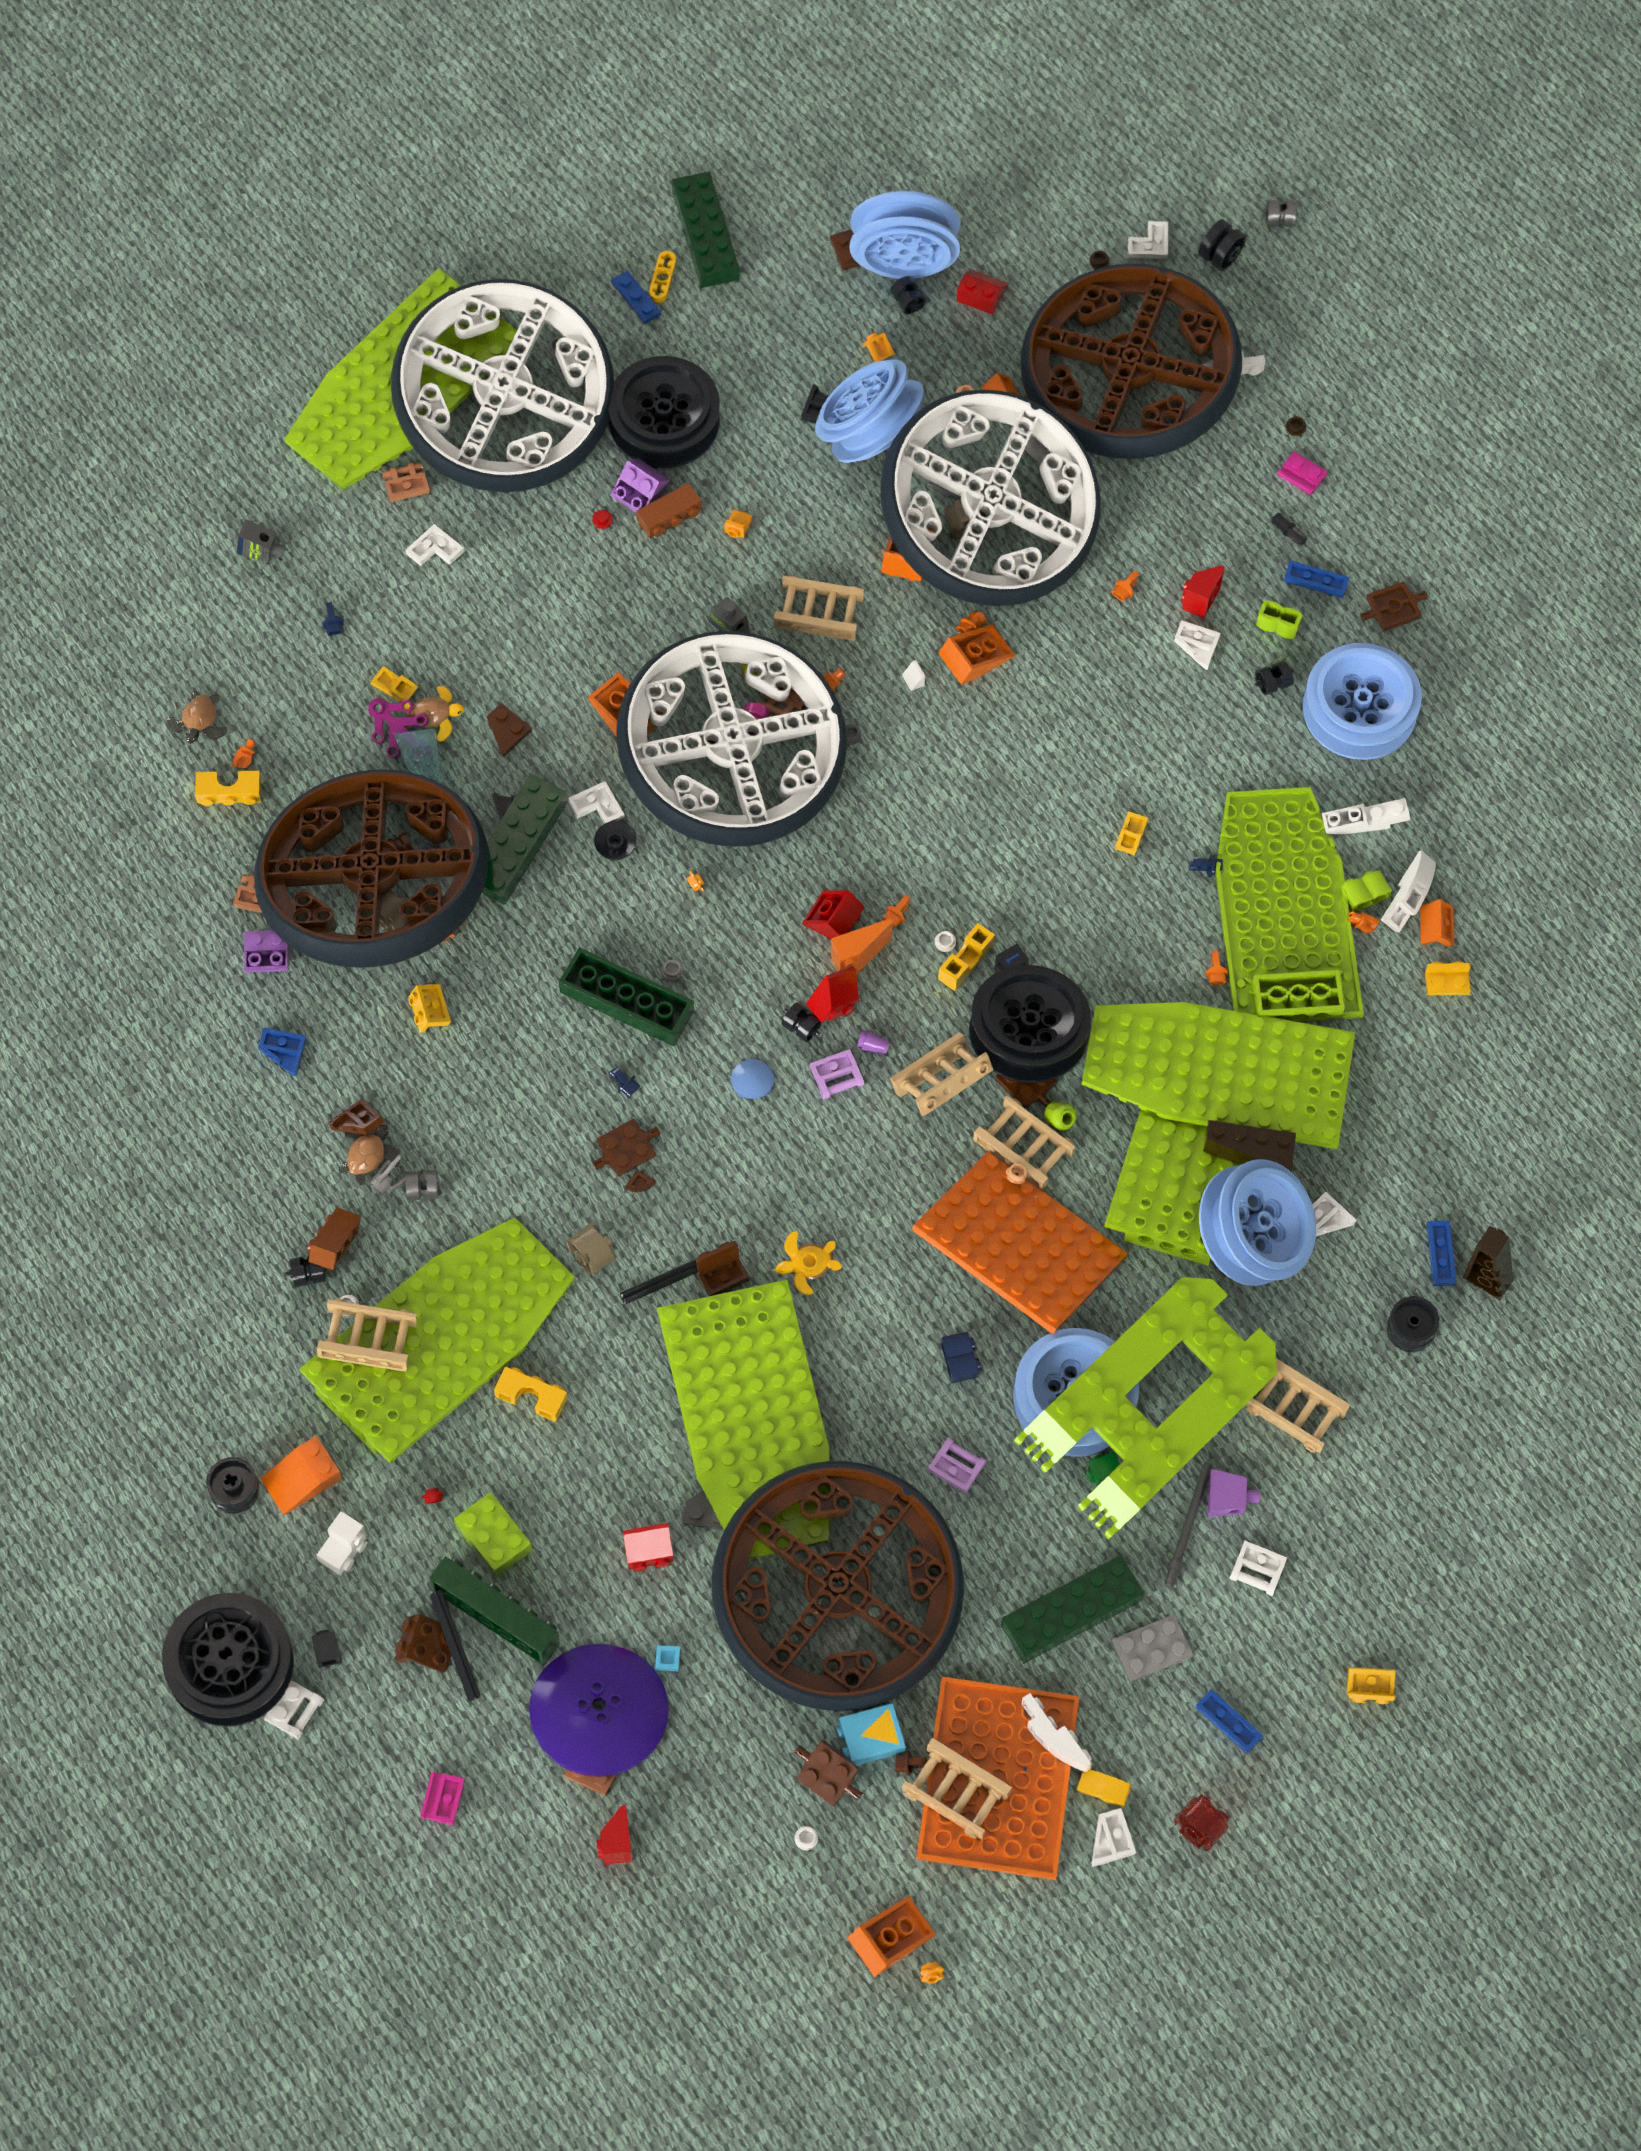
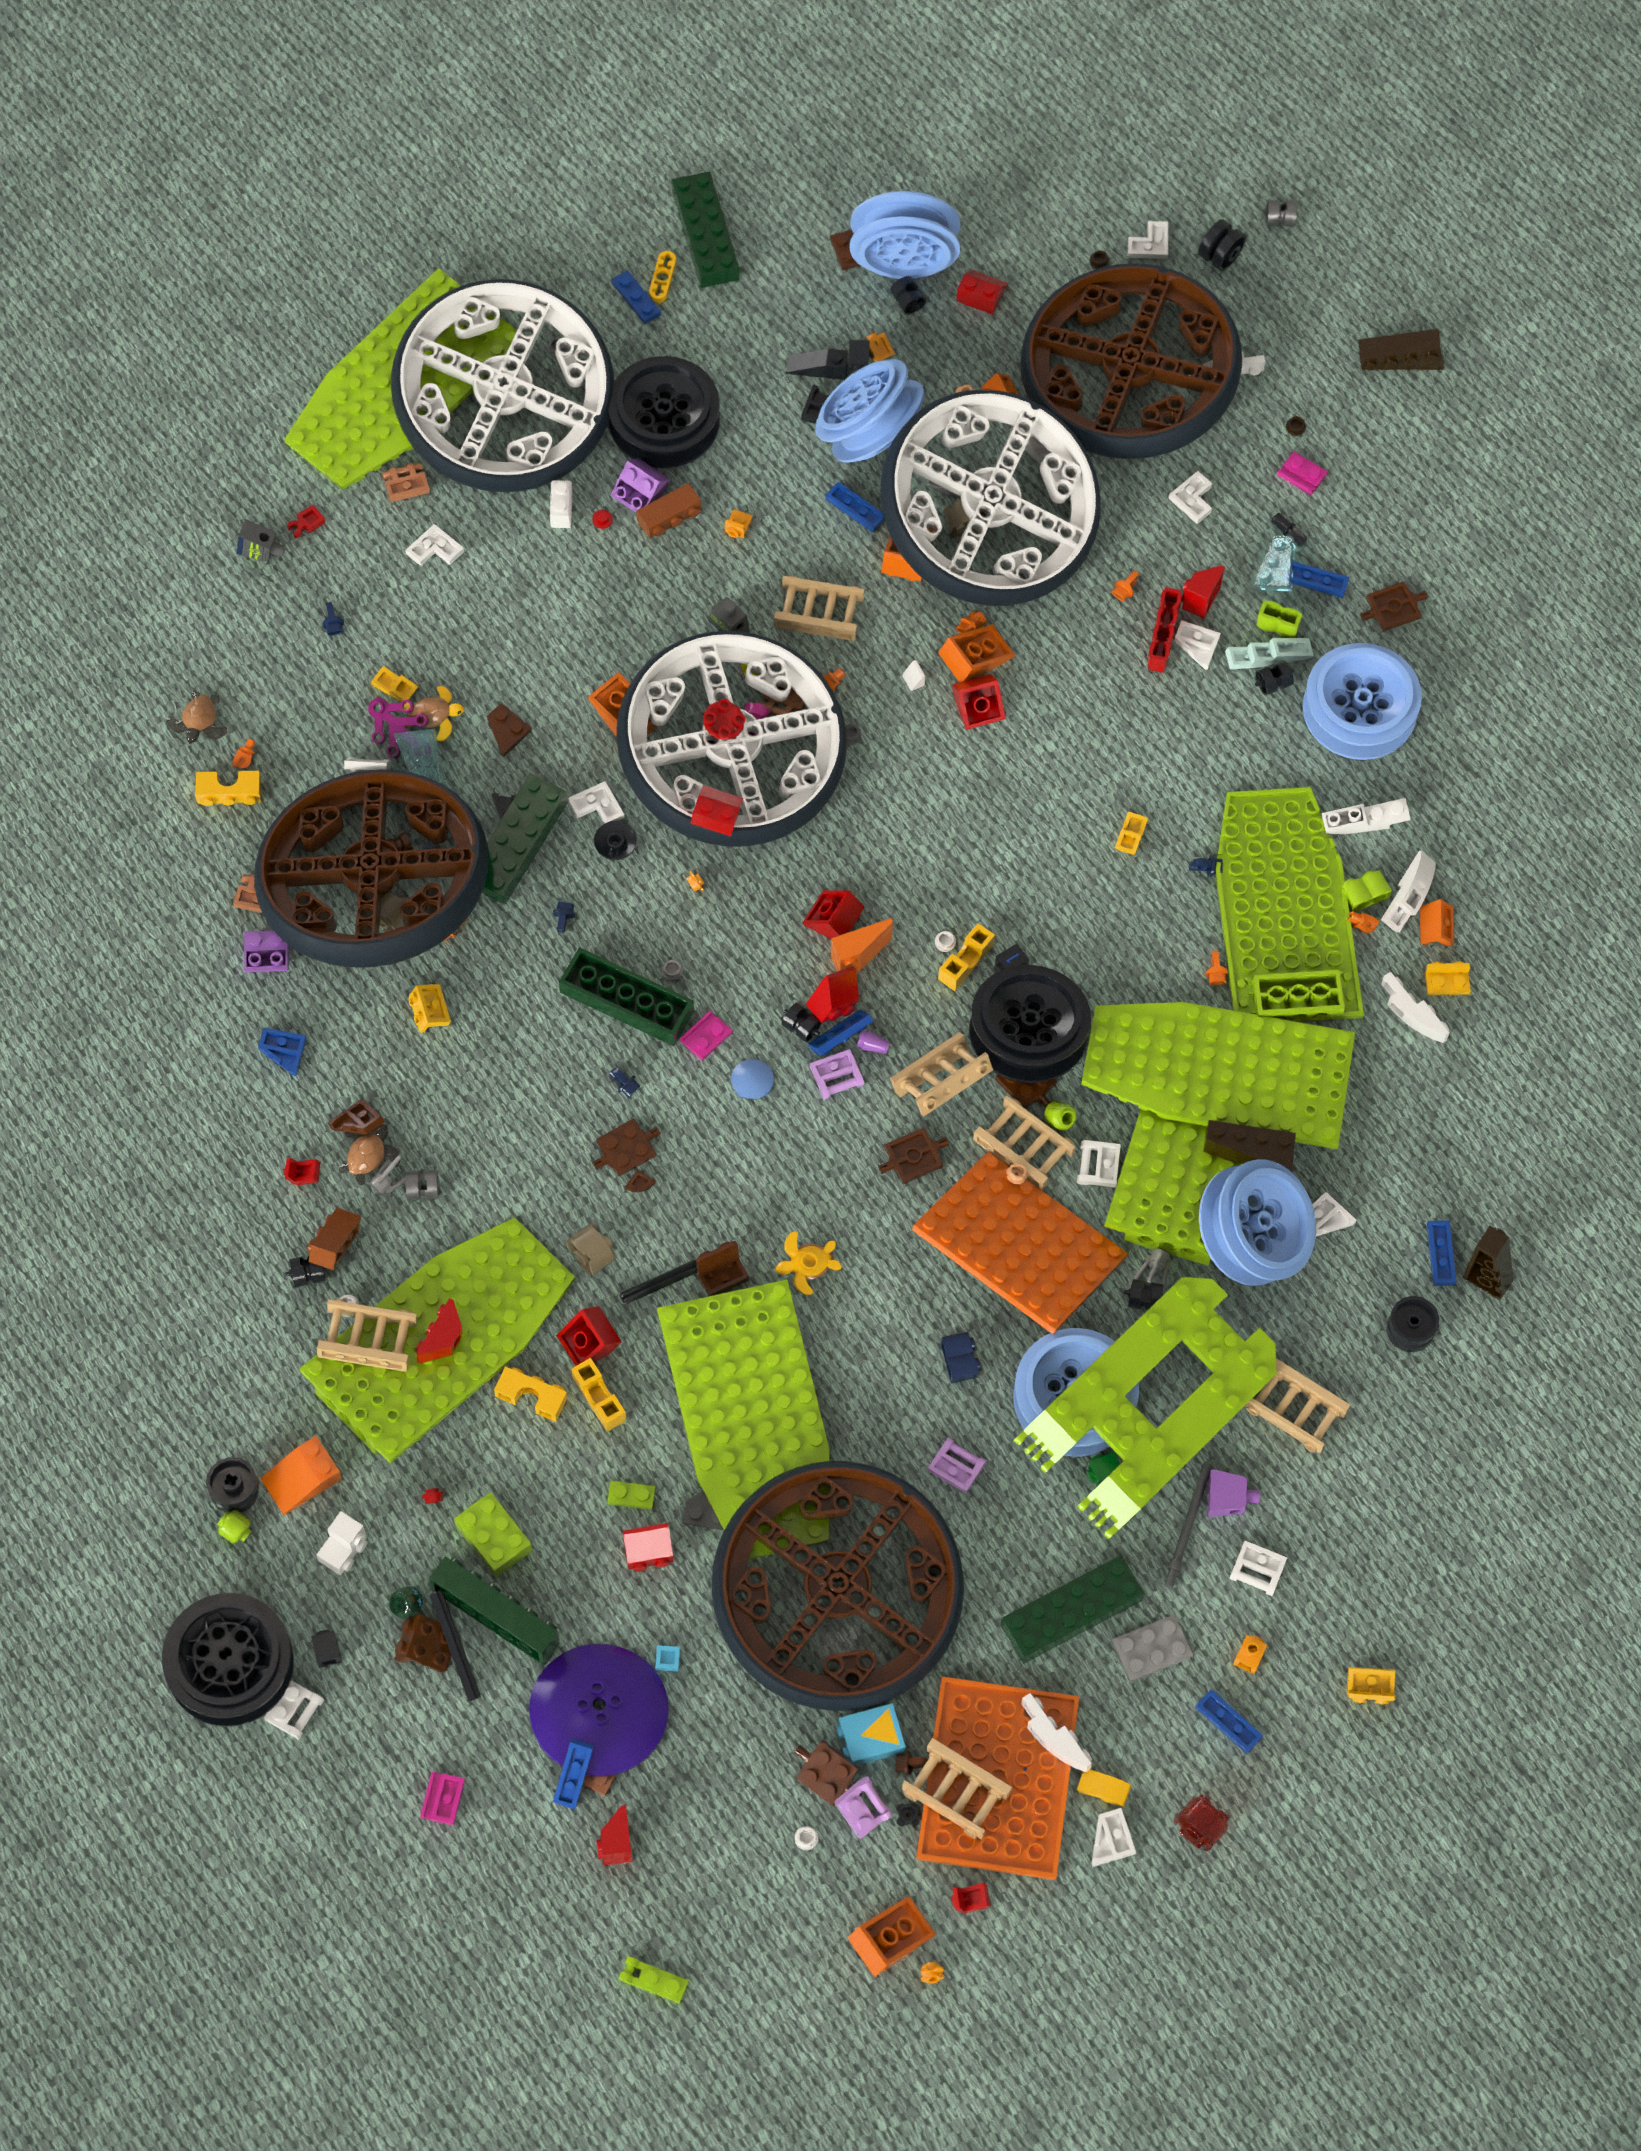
orange piece [882,895,911,928] -> none
none -> lime head [217,1510,252,1544]
none -> red bracket [284,1158,321,1185]
none -> red plate [287,505,326,538]
none -> white plate [344,757,391,773]
none -> clear green head [389,1586,423,1619]
none -> red slope [415,1298,462,1363]
none -> white brick [550,480,572,528]
none -> dark blue piece [553,902,575,933]
none -> blue plate [553,1738,595,1809]
none -> red slope [556,1306,622,1366]
none -> yellow arch [571,1358,626,1432]
none -> lime plate [607,1481,656,1510]
none -> lime plate [618,1956,689,2004]
none -> dark pink plate [680,1011,732,1061]
none -> red slope [690,785,744,836]
none -> red dish [703,699,746,740]
none -> black slope [785,349,848,380]
none -> blue plate [808,1009,873,1056]
none -> blue plate [825,482,885,532]
none -> lavender plate [834,1776,893,1839]
none -> black slope [848,340,870,371]
none -> reddish brown plate [878,1128,949,1184]
none -> black plate [896,1803,920,1827]
none -> red bracket [951,1883,991,1913]
none -> red slope [952,674,1006,730]
none -> white plate [1077,1140,1121,1188]
none -> black wheel [1124,1279,1164,1310]
none -> light grey plant [1125,1249,1170,1294]
none -> red brick [1147,587,1182,673]
none -> white plate [1168,471,1212,524]
none -> light aqua slope [1225,638,1314,669]
none -> light orange brick [1233,1635,1268,1674]
none -> clear light blue wing [1253,536,1295,591]
none -> dark brown wedge [1358,329,1444,371]
none -> white slope [1381,972,1450,1043]

